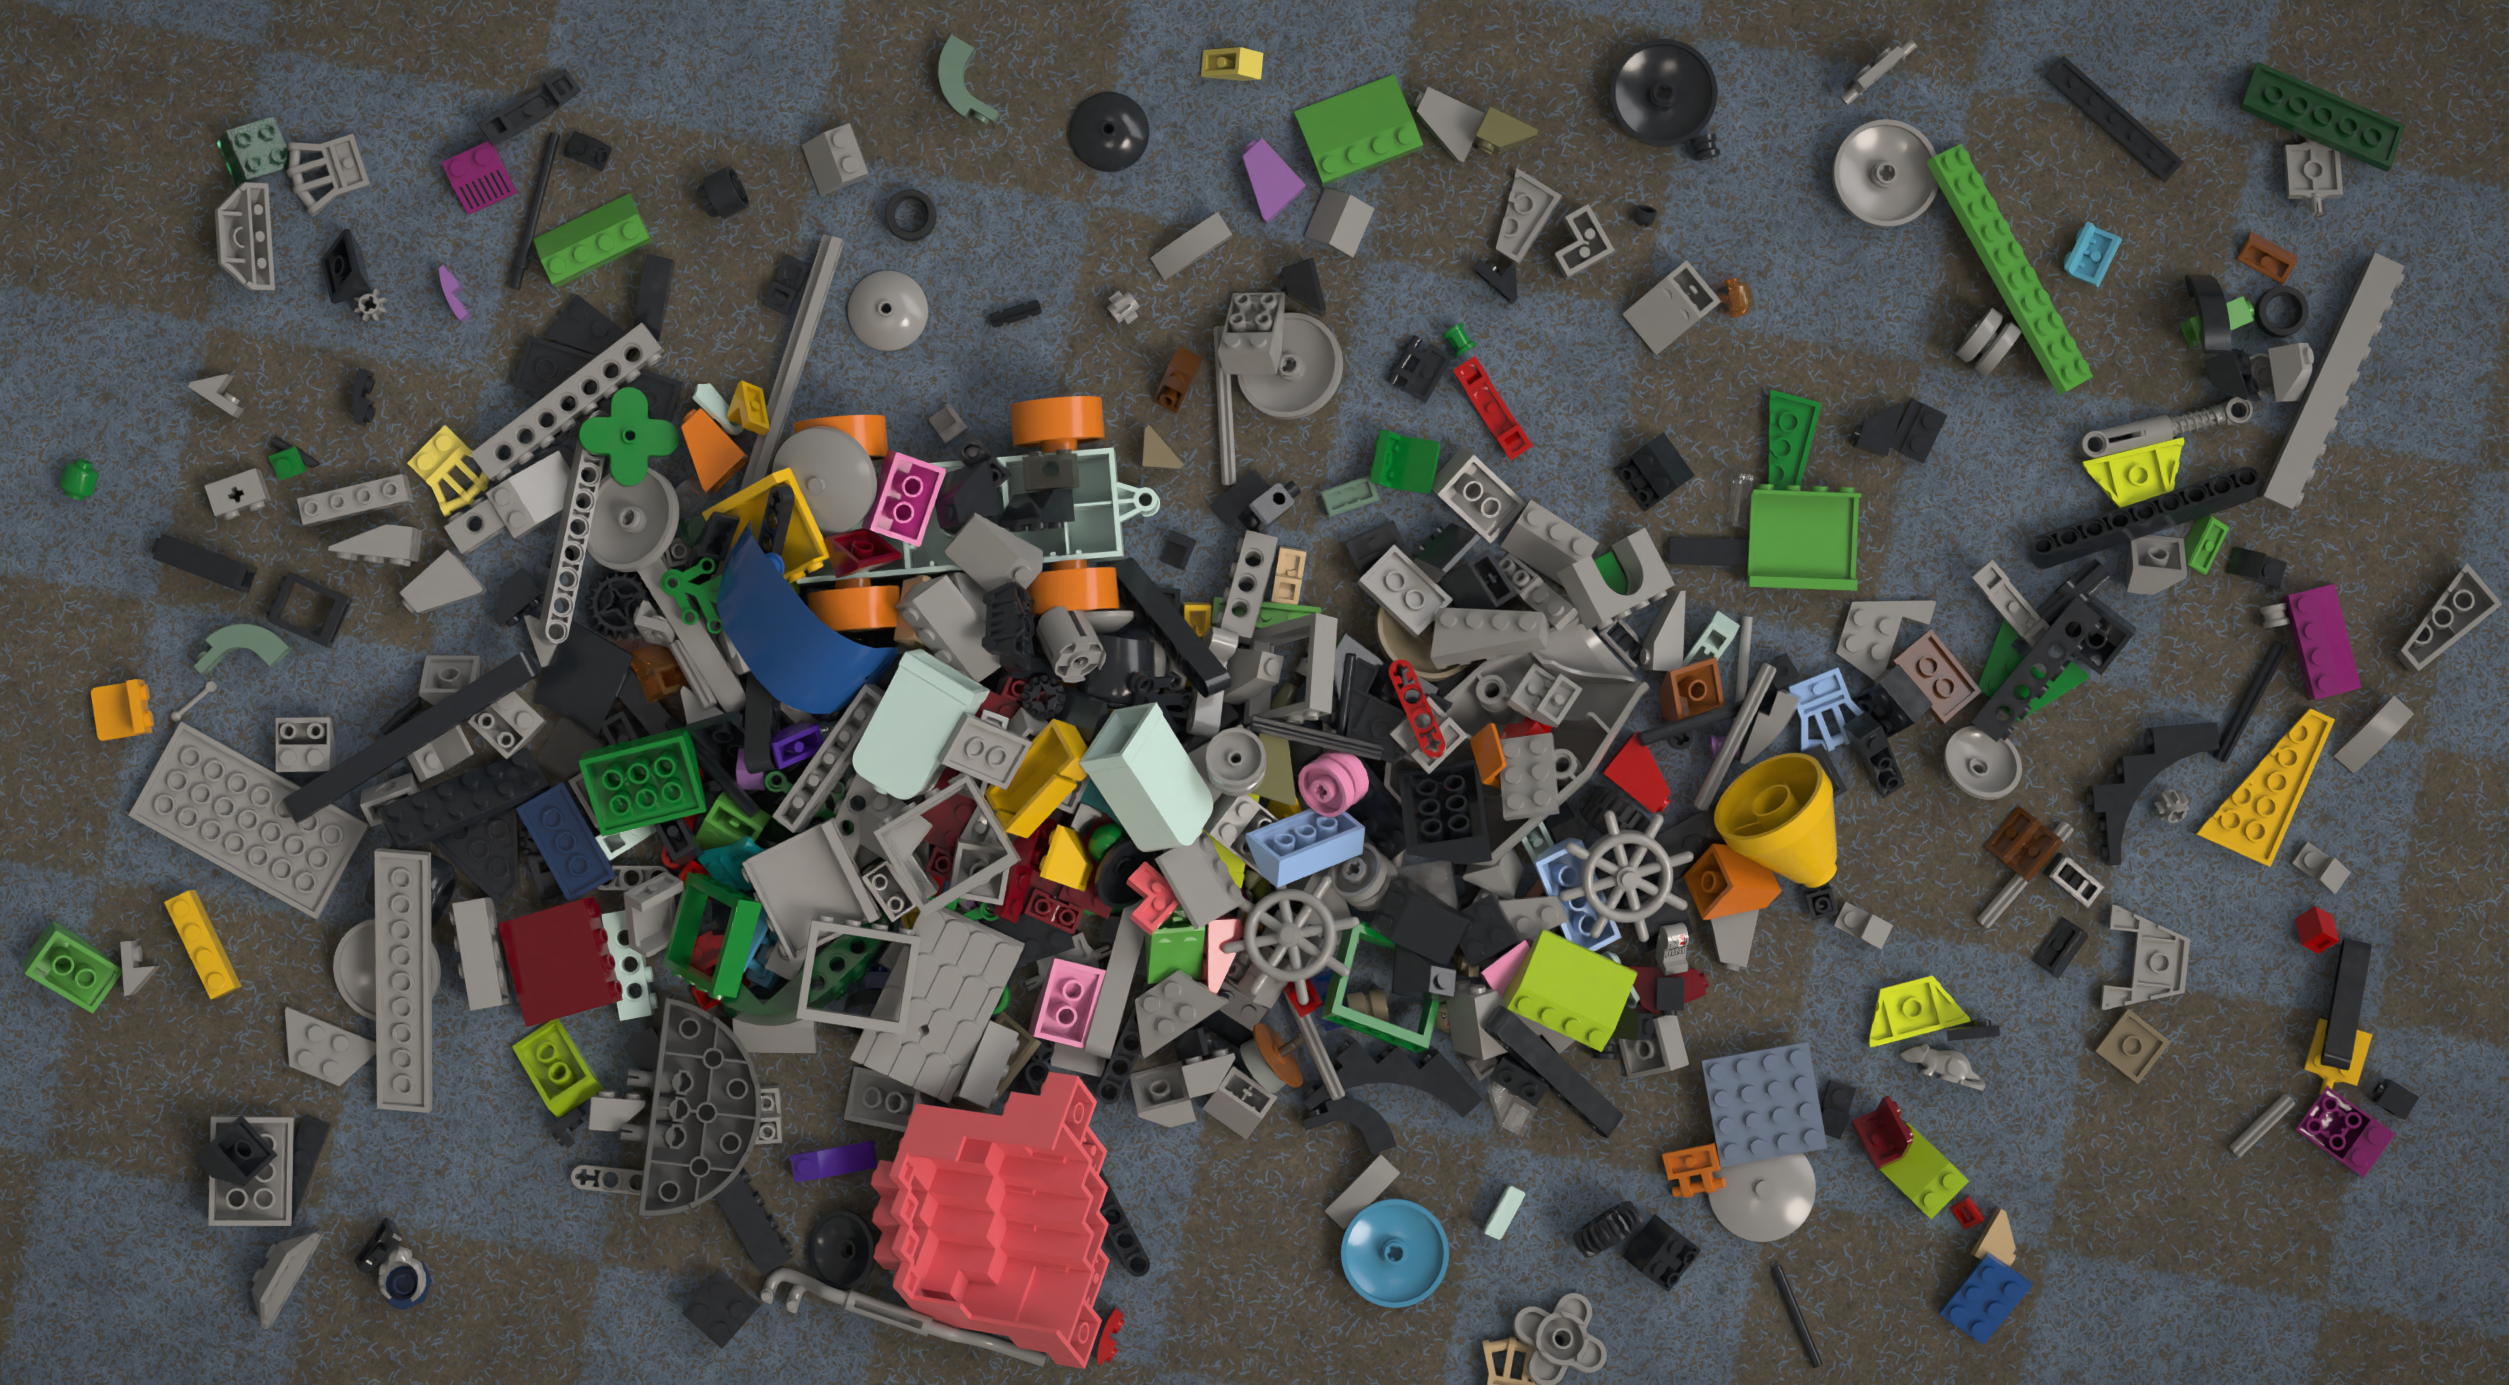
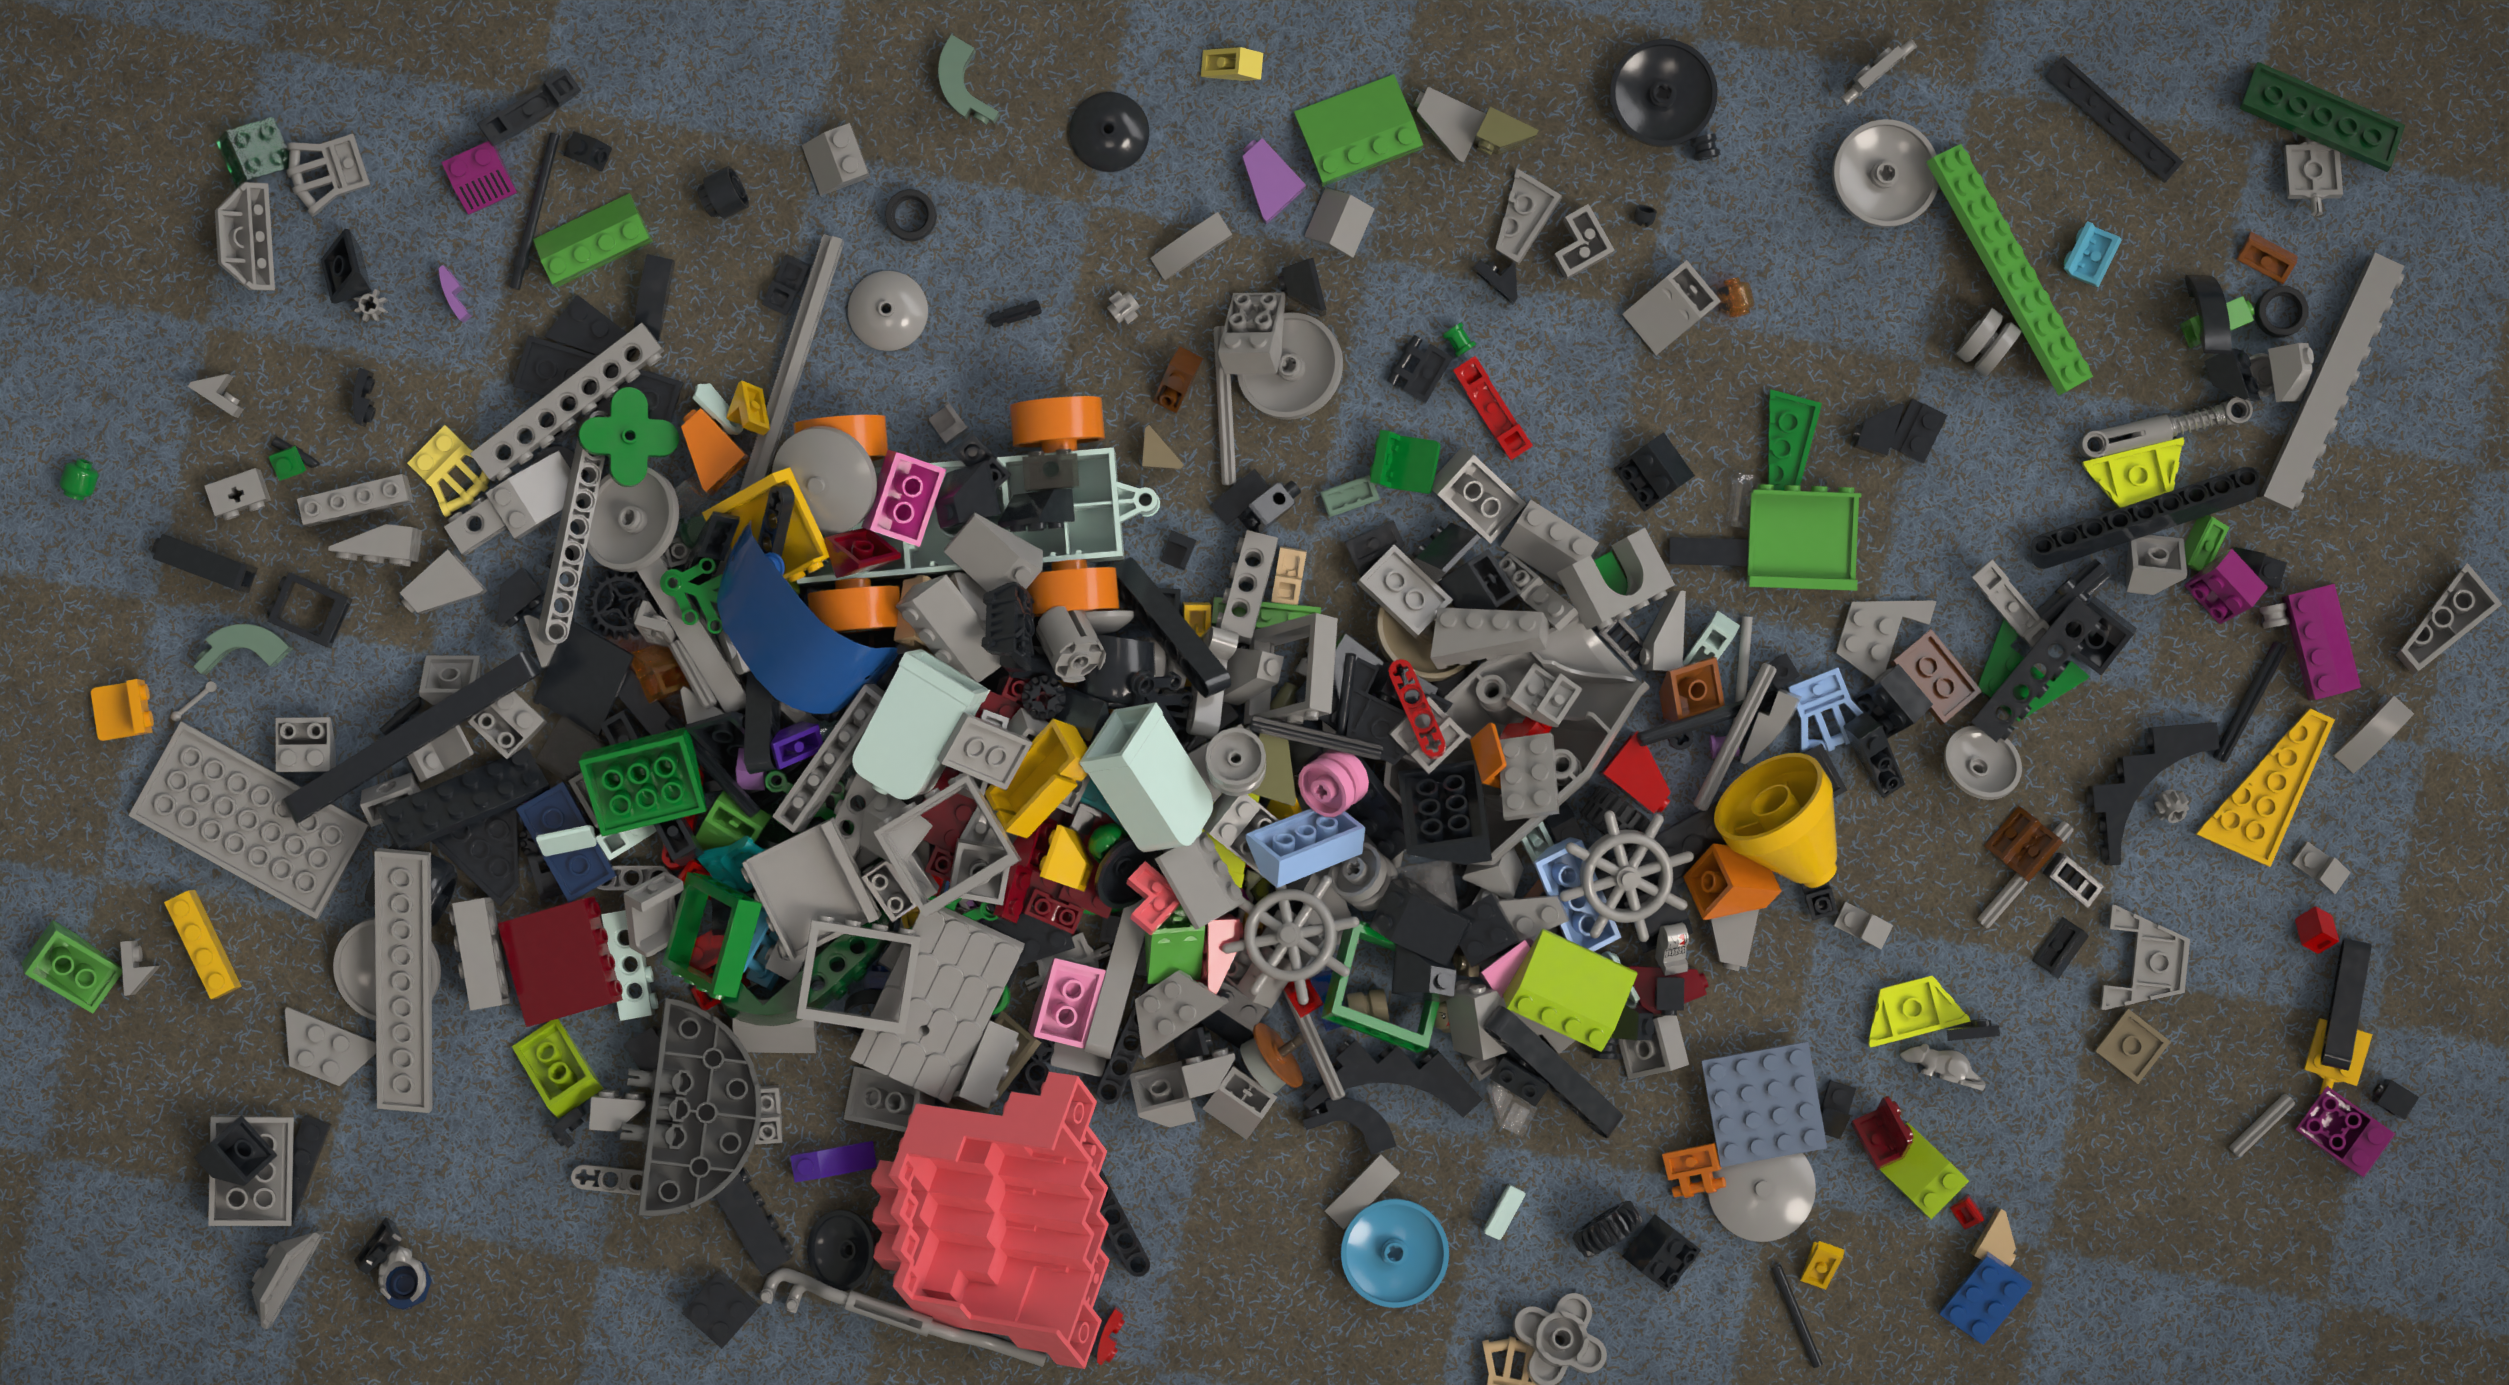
none -> light aqua slope [536,825,597,856]
none -> yellow slope [1800,1241,1844,1290]
none -> magenta slope [2184,549,2268,624]

